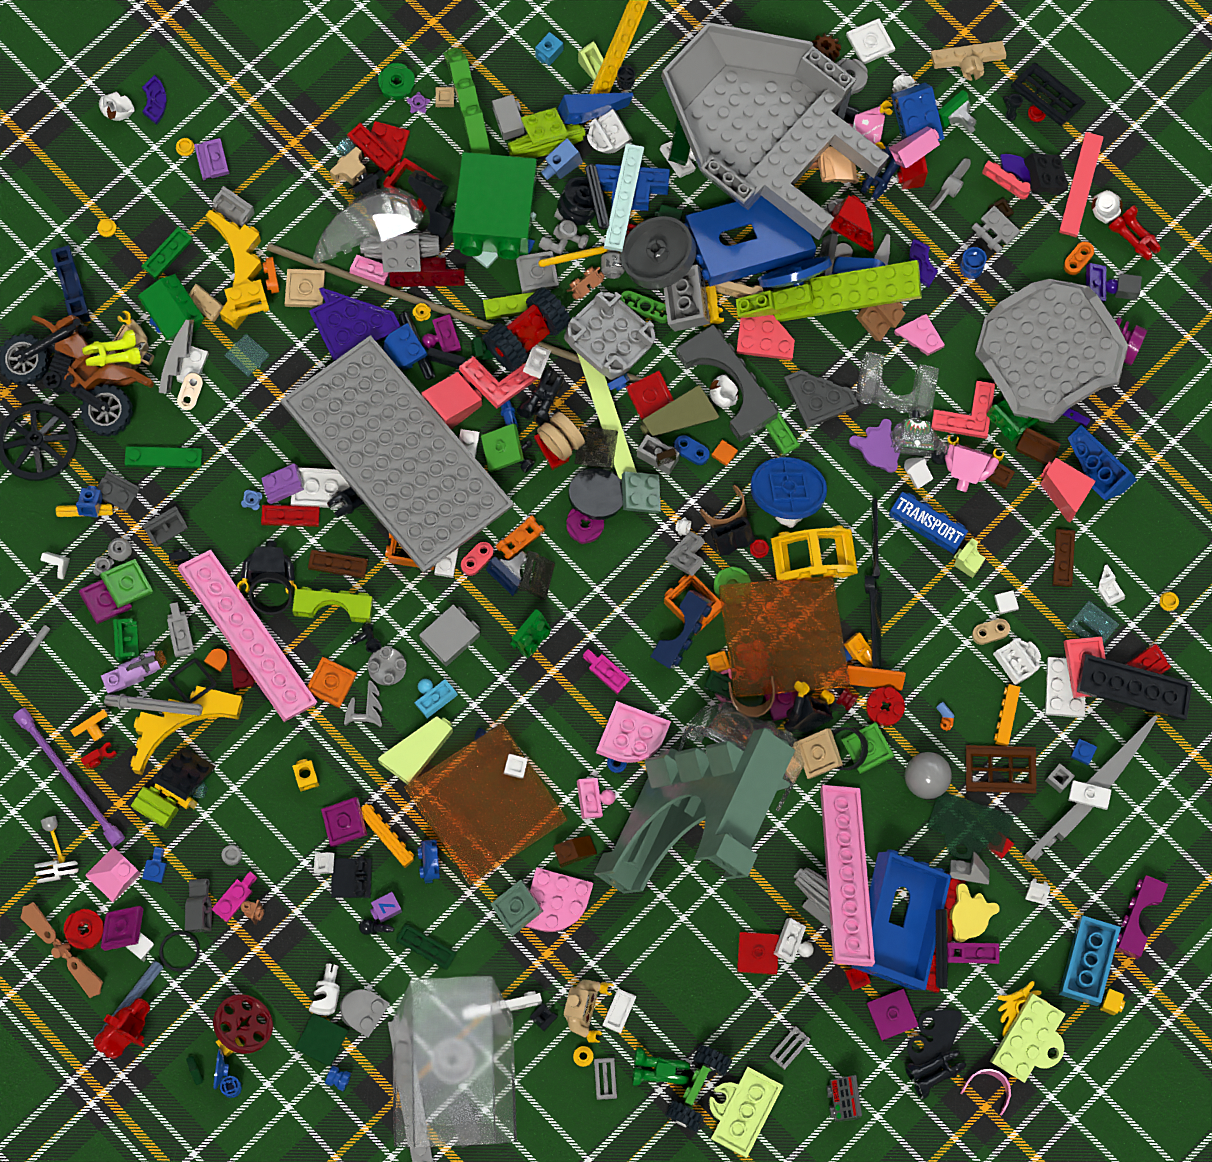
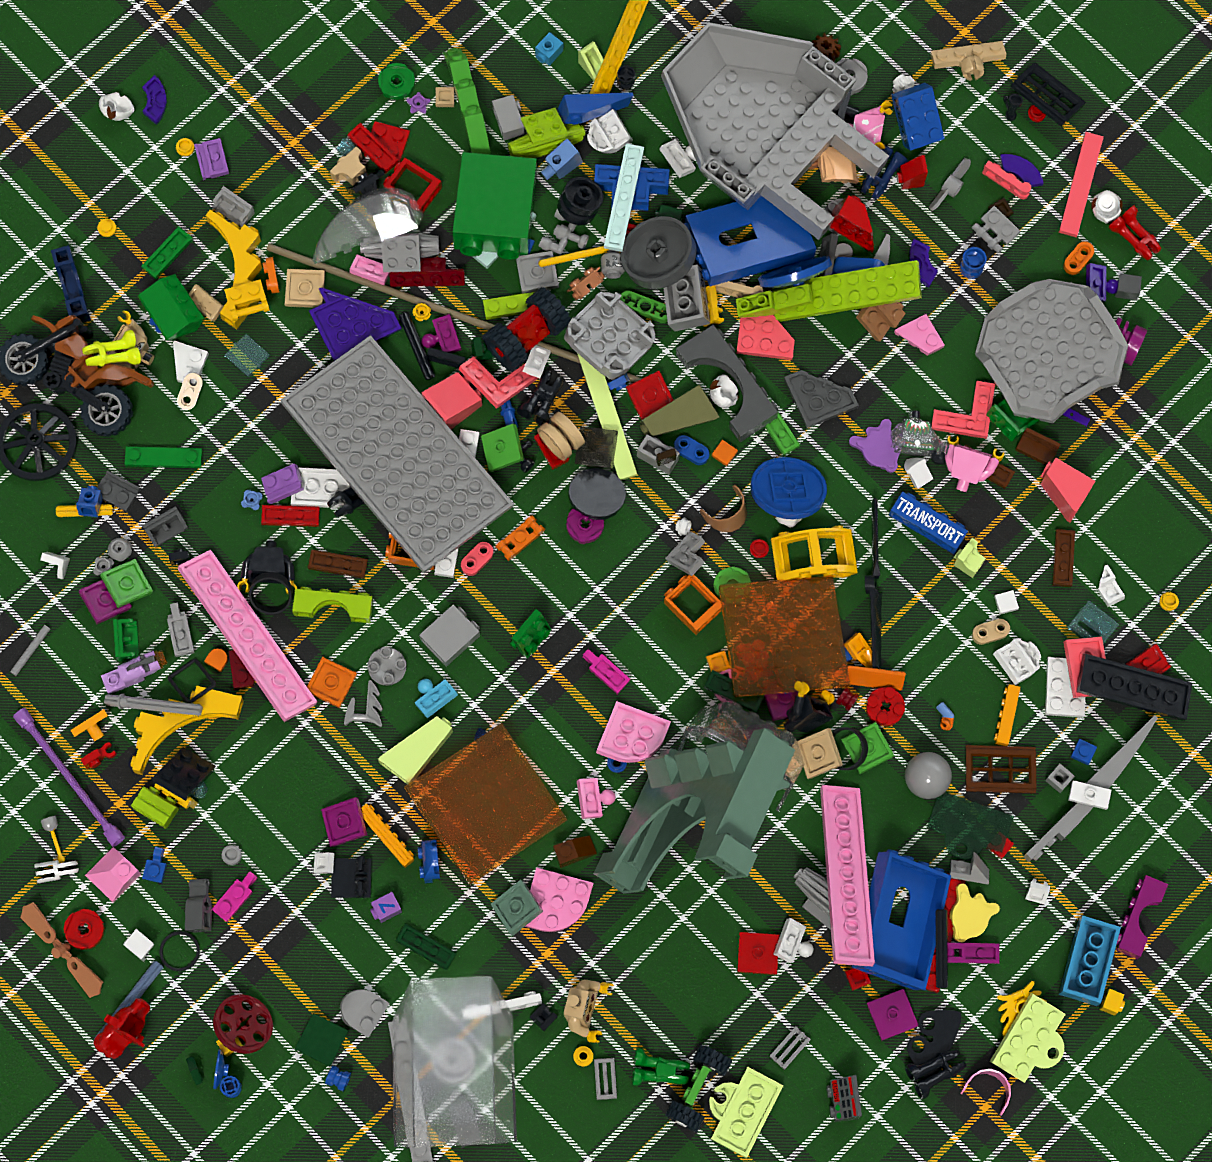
magenta plate [101,906,143,951] -> none
light grey slope [159,319,194,394] -> none
nougat hinge [241,899,265,925] -> none
yellow brick [293,759,319,791] -> none
white piece [309,964,340,1016] -> none
black piece [350,623,381,653] -> none
black bar [359,919,395,935] -> none
blue slope [383,323,427,370] -> none
black arch [408,170,455,239] -> none
dark blue piece [486,551,527,596] -> none
white plate [503,754,528,779] -> none
clear smoke plate [518,551,555,599] -> none
light grey tile [558,220,577,240] -> none
black axle [585,164,609,230] -> none
white tile [602,989,636,1034] -> none
sand green plate [622,471,661,513] -> none
dark blue arch [650,590,713,669] -> none
dark green tile [668,116,690,166] -> none
black brick [710,517,755,556] -> none
medium nougat piece [728,676,775,717] -> none
white tile [846,19,895,64] -> none
clear arch [855,352,939,417] -> none
bright pink slope [889,127,940,168] -> none
piece [938,90,976,134] -> none
black brick [1024,153,1068,195] -> none
blue wedge [1068,425,1137,501] -> none

